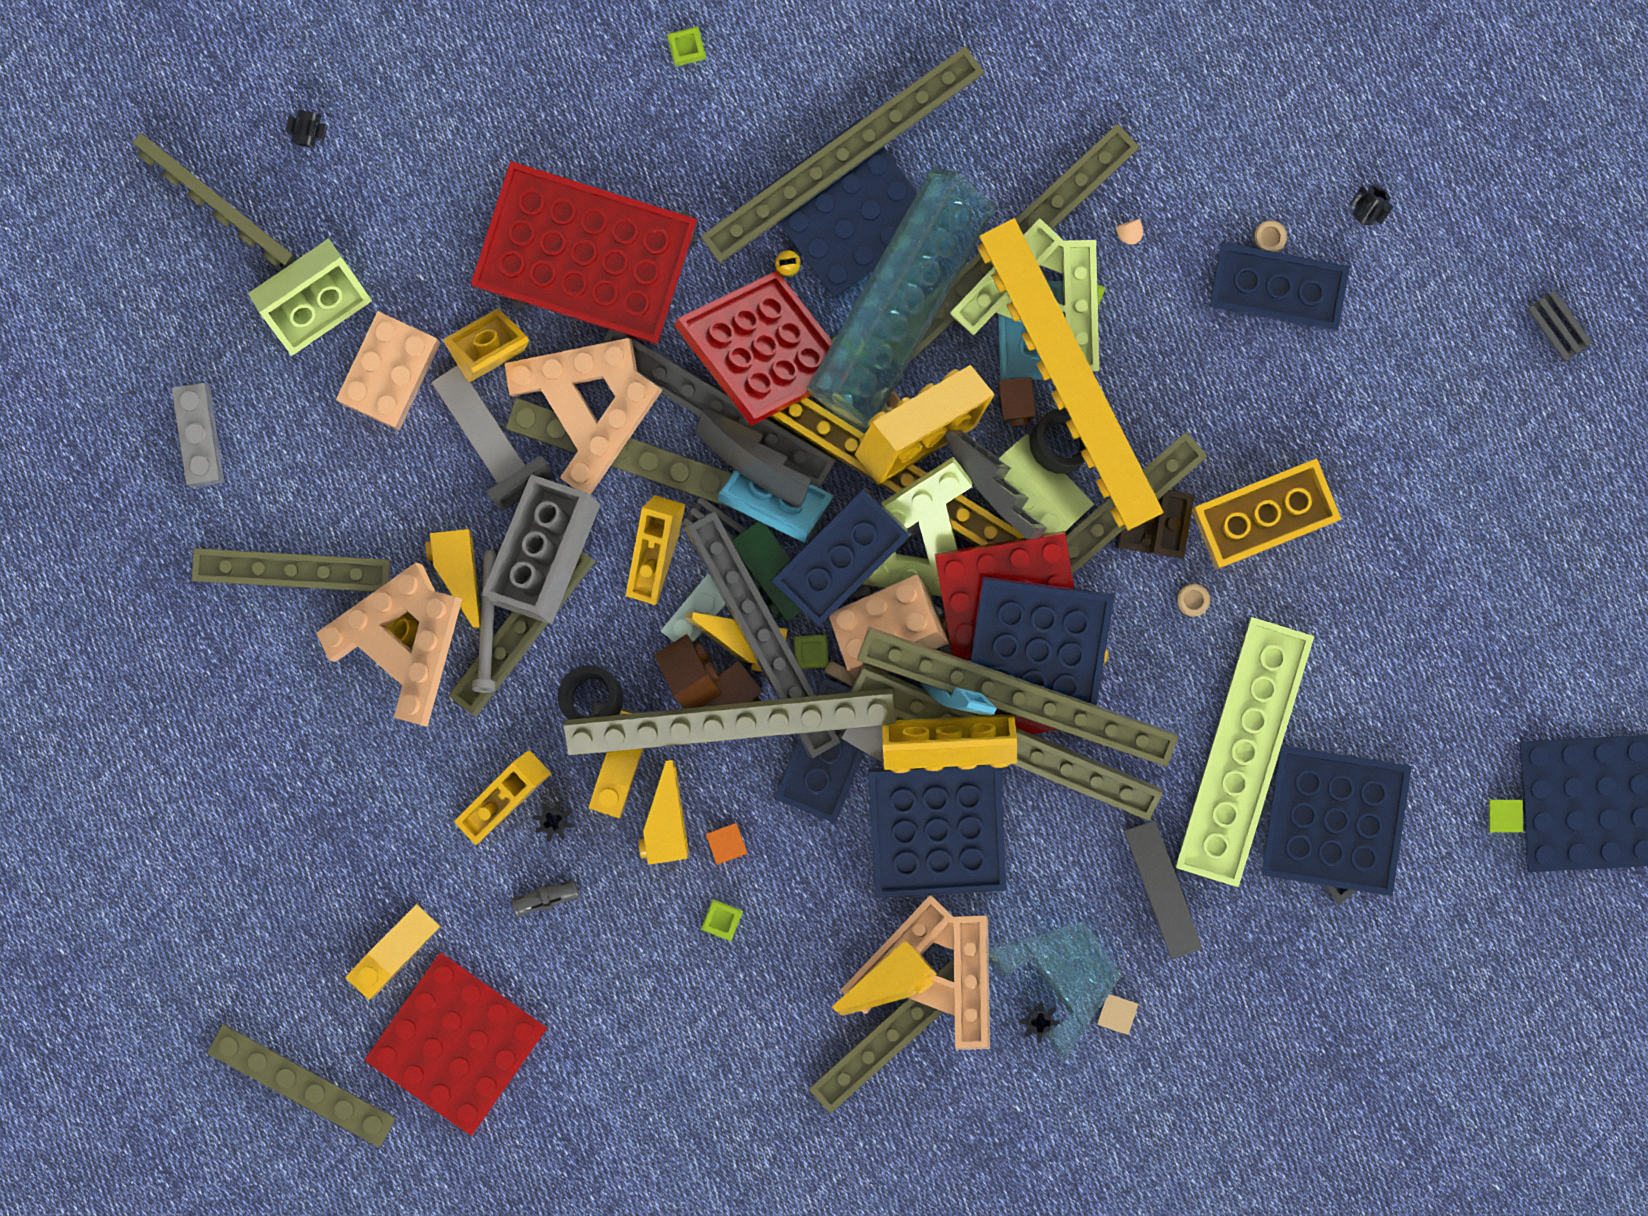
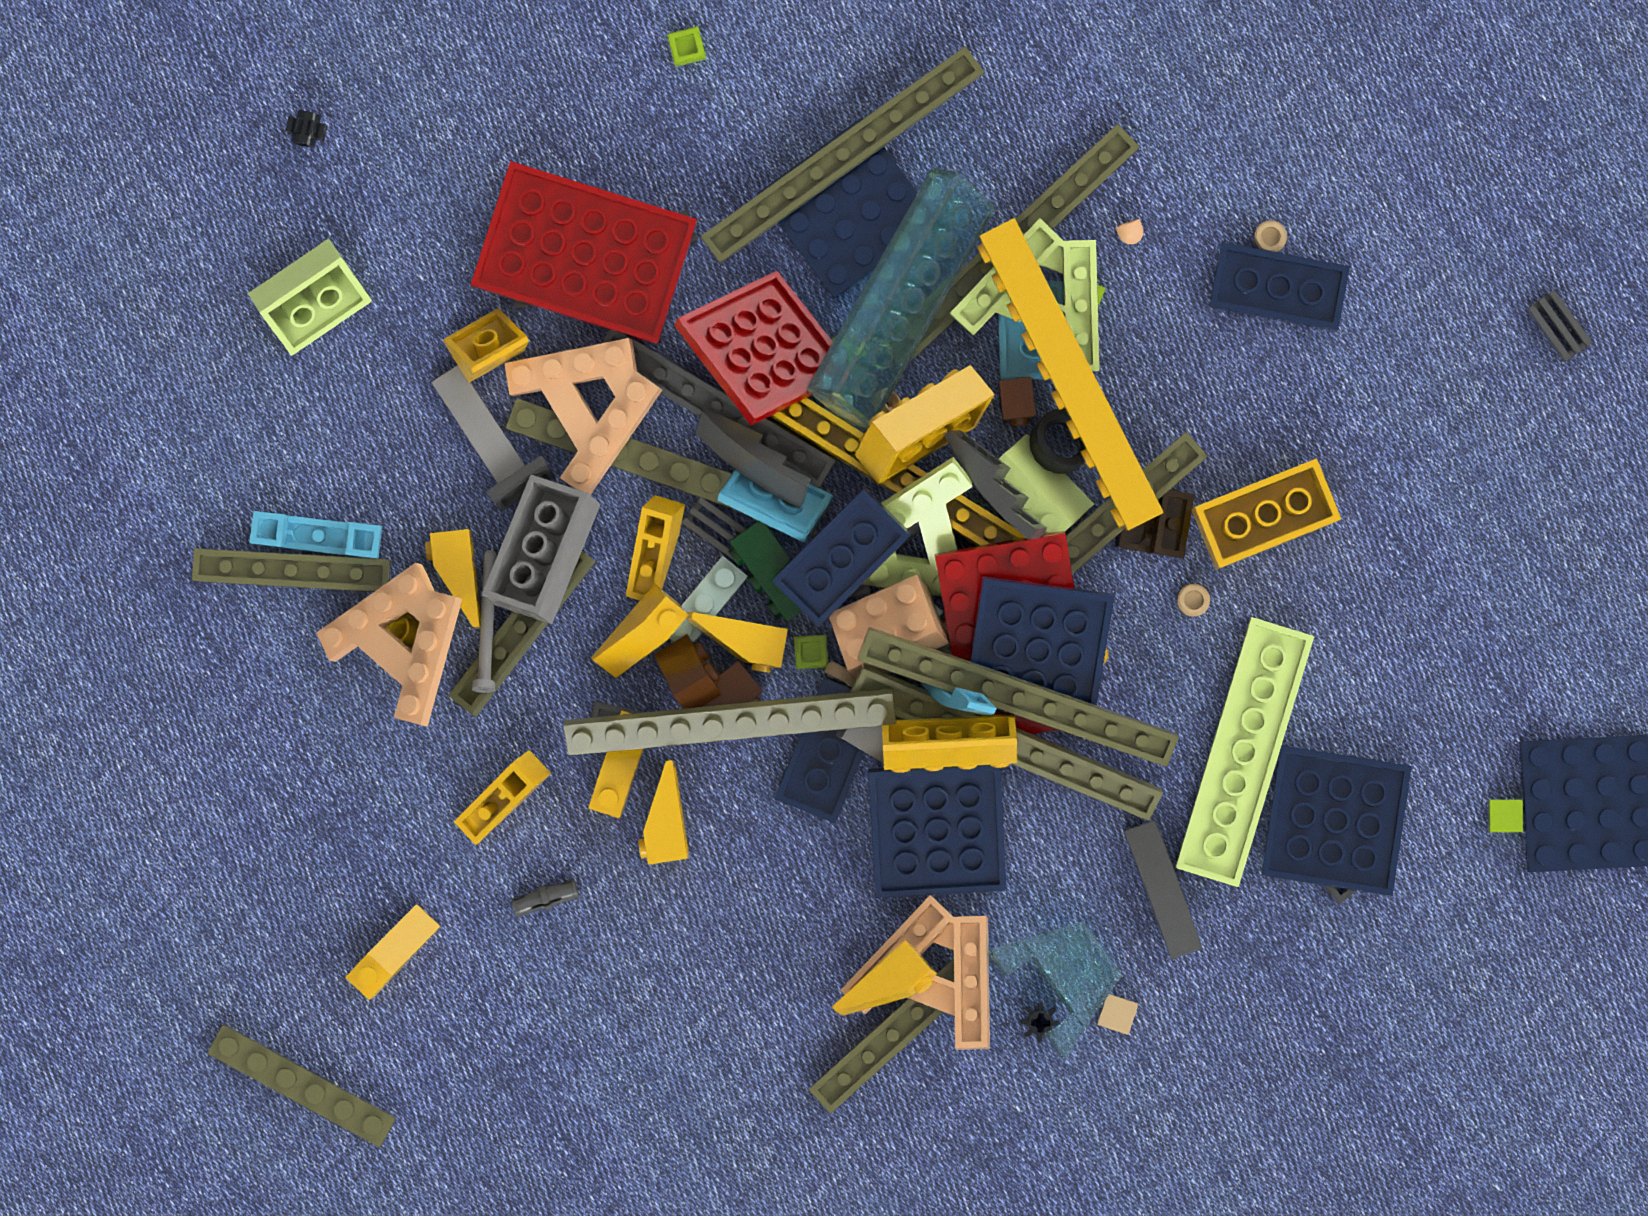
olive plate [132,133,296,268] -> none
light grey brick [172,383,225,488] -> none
light nougat brick [336,311,441,431] -> none
red plate [364,952,548,1136] -> none
black gear [533,801,574,842] -> none
black tyre [557,665,623,720] -> none
dark grey plate [684,511,840,758] -> none
lime tile [701,899,743,941] -> none
orange tile [706,823,748,865] -> none
yellow hinge [775,250,801,277] -> none
black gear [1350,185,1393,226] -> none
none -> medium azure slope [249,511,383,559]
none -> yellow slope [591,584,689,678]

